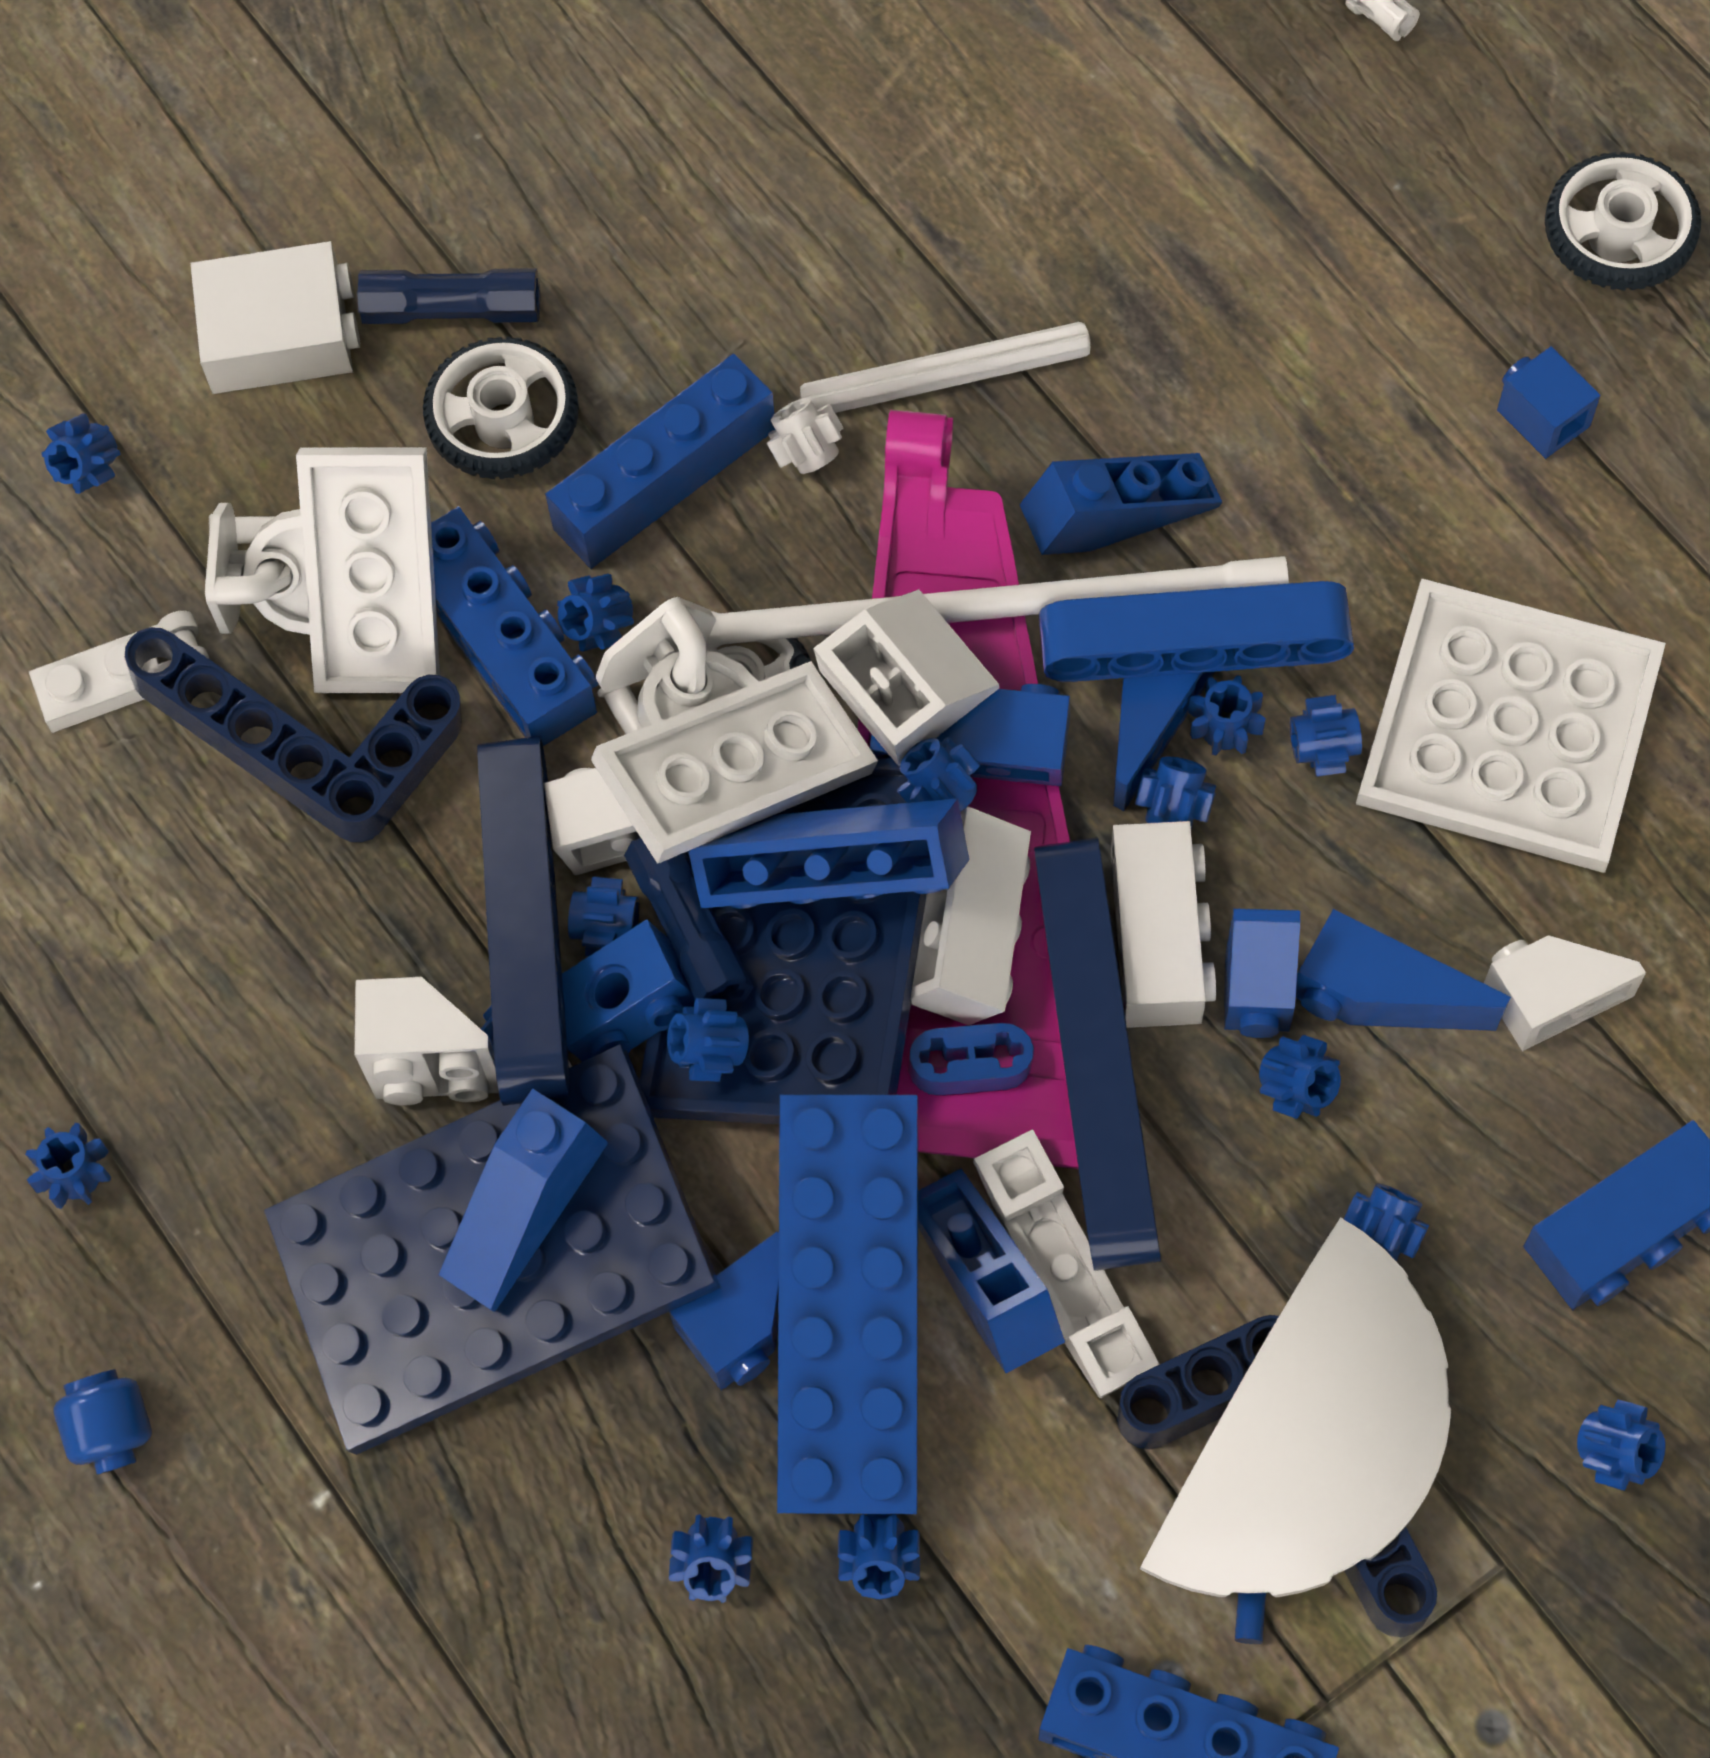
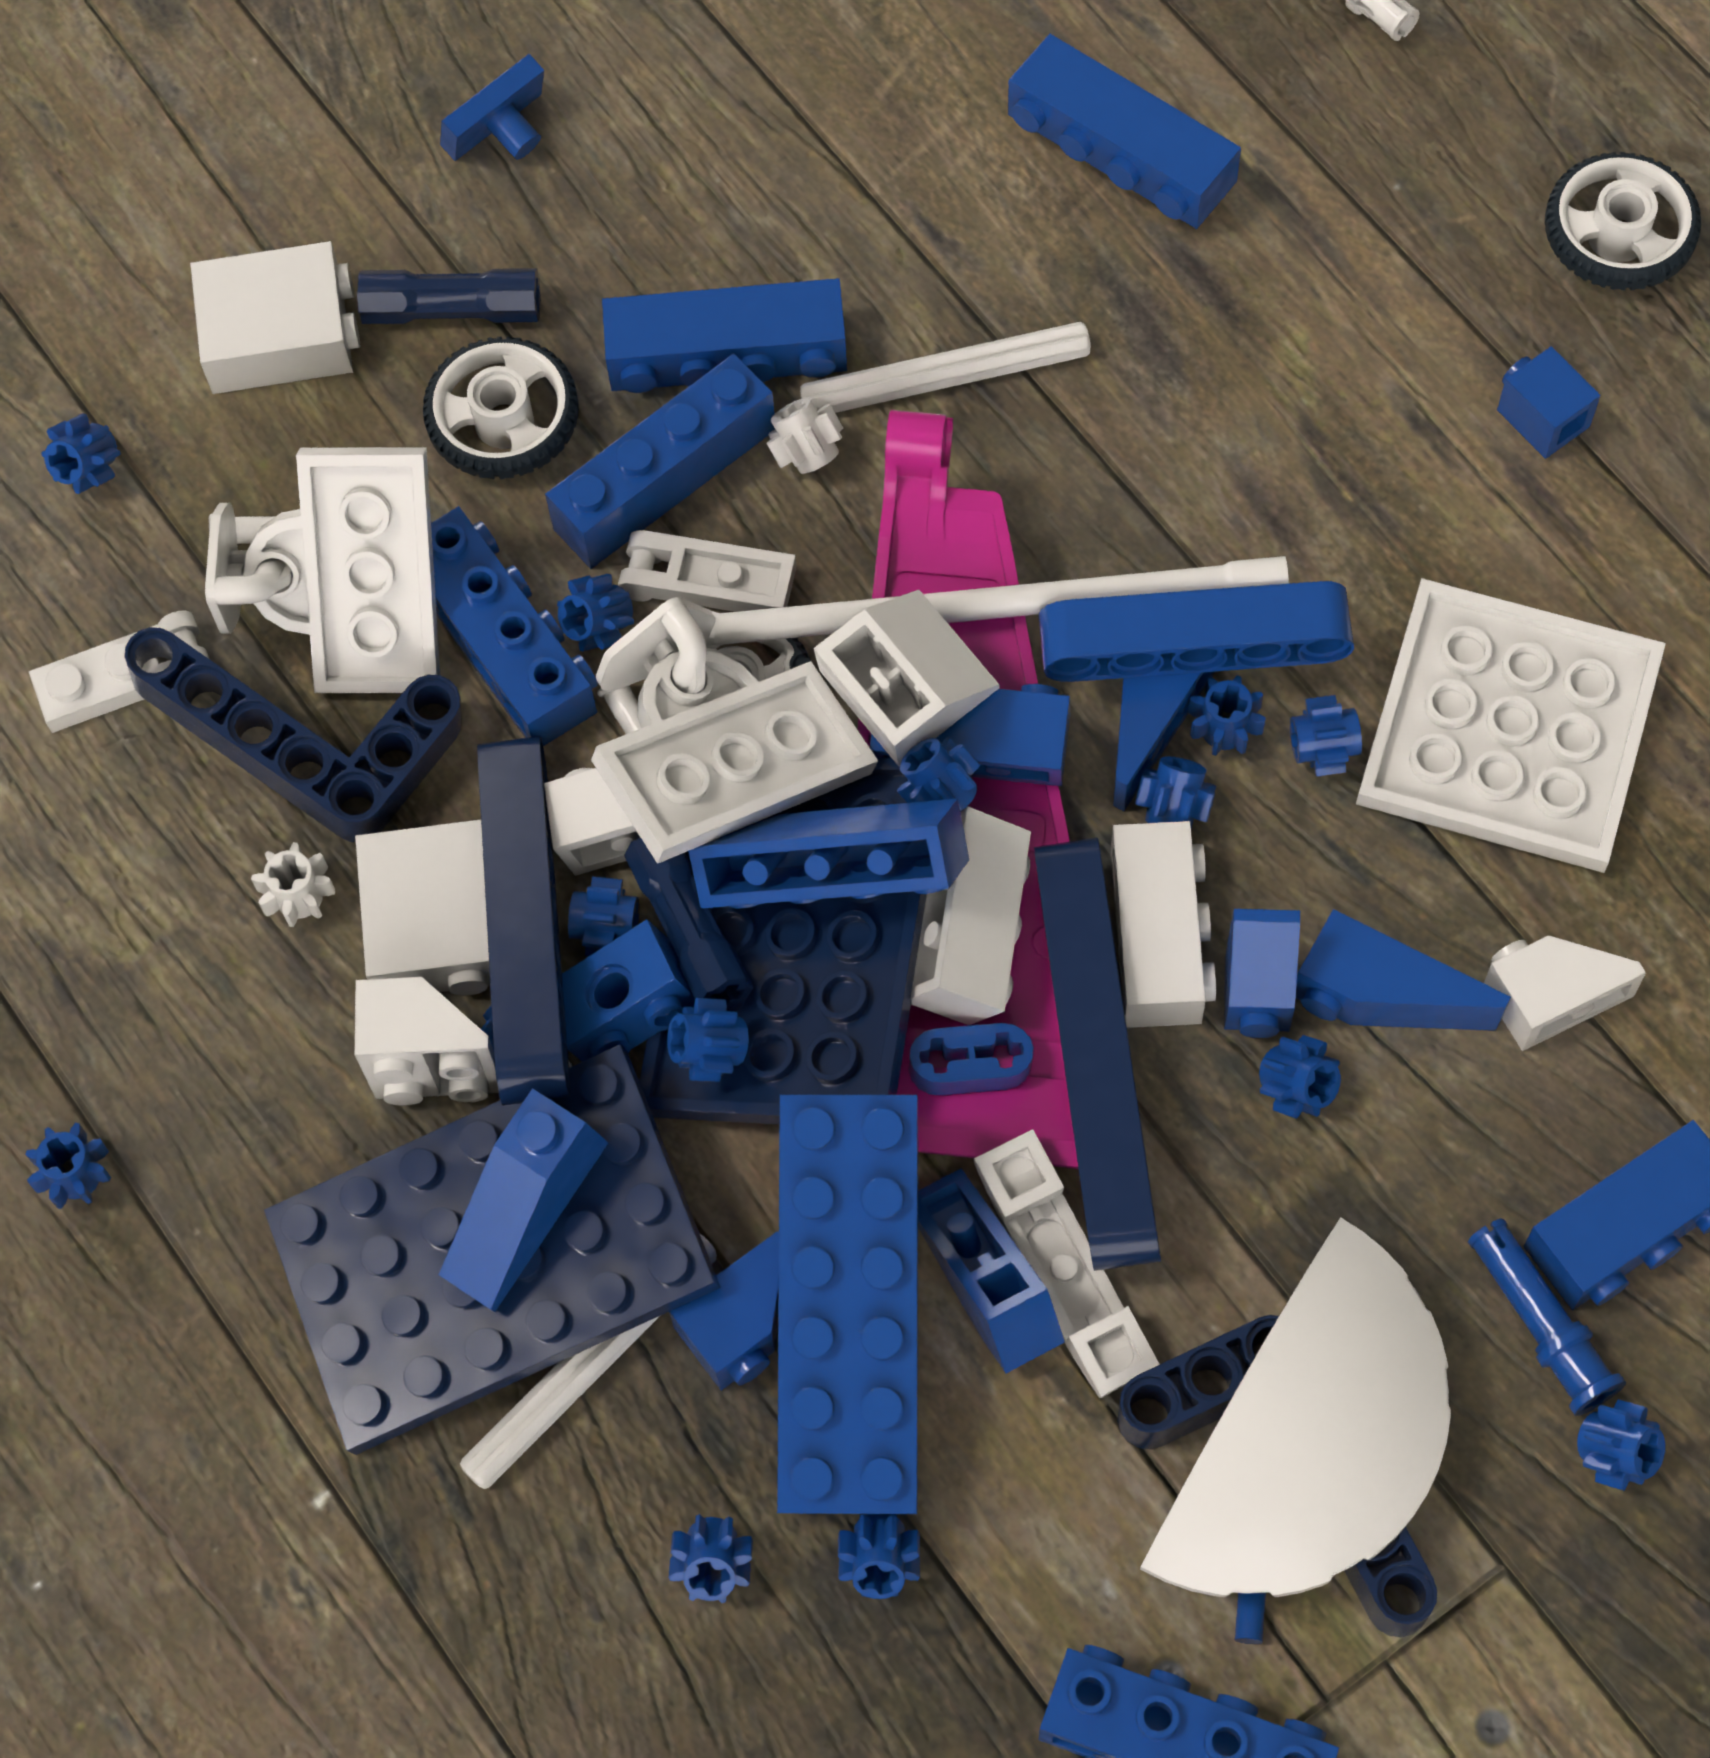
blue head [53,1369,152,1475] -> none
blue slope [1019,453,1223,555] -> none
blue gear [1344,1183,1429,1262] -> none
none -> white gear [251,842,335,927]
none -> white brick [355,819,490,996]
none -> blue tile [440,54,544,161]
none -> white axle [460,1234,717,1489]
none -> blue brick [602,278,847,393]
none -> white plate [618,530,797,612]
none -> blue brick [1008,34,1241,229]
none -> blue pin [1468,1218,1626,1416]

